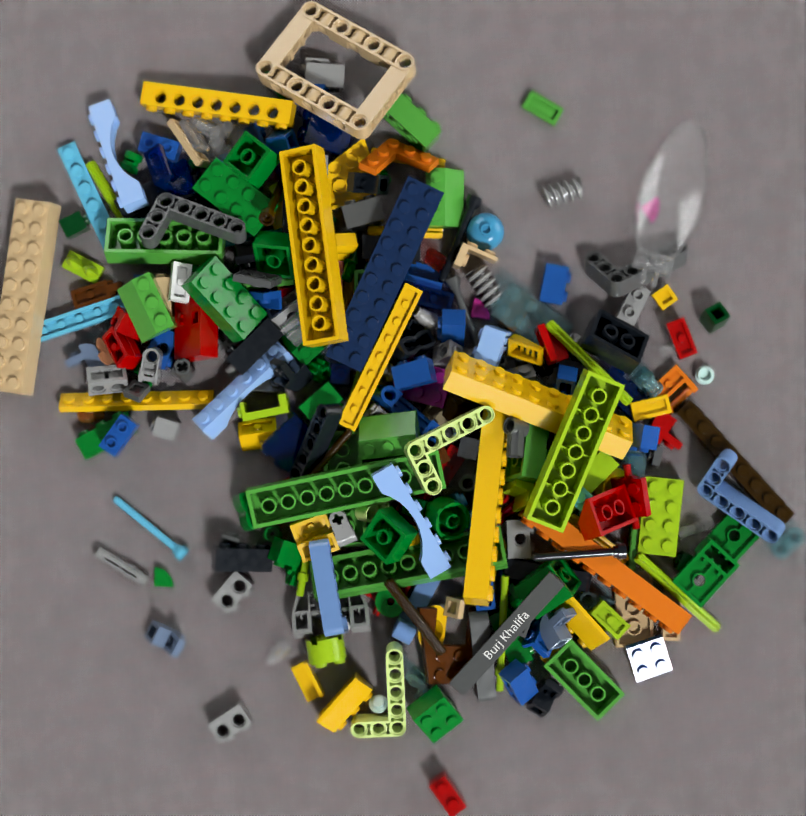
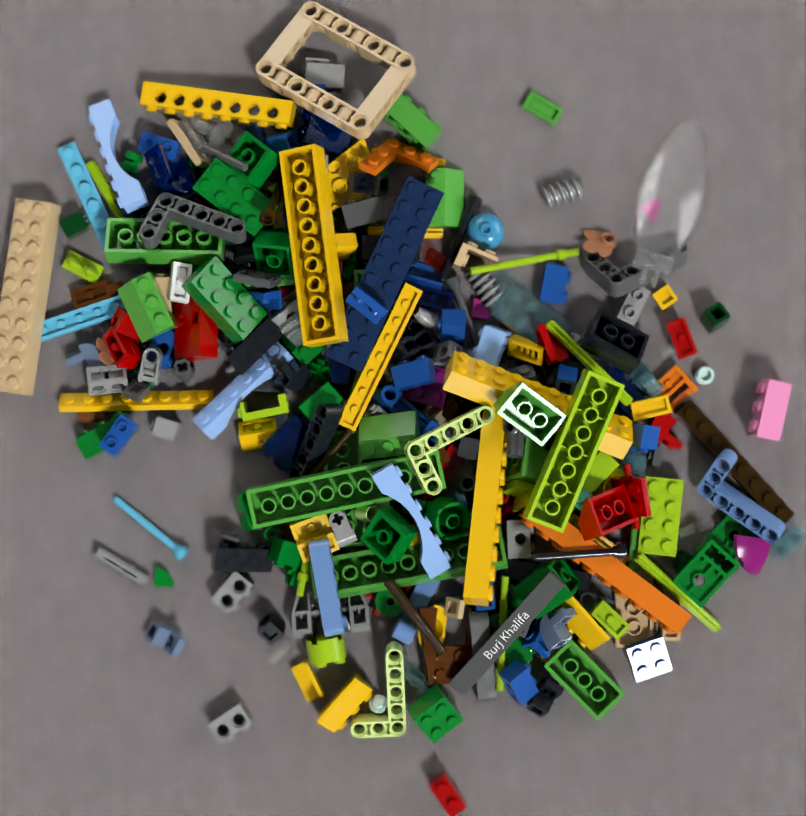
none -> dark grey bar [201,144,248,172]
none -> black brick [257,610,286,645]
none -> blue bracket [346,285,388,324]
none -> lime bar [469,248,580,275]
none -> bright green slope [493,381,568,446]
none -> nougat plate [582,230,617,257]
none -> magenta brick [734,534,771,575]
none -> bright pink brick [747,379,792,441]

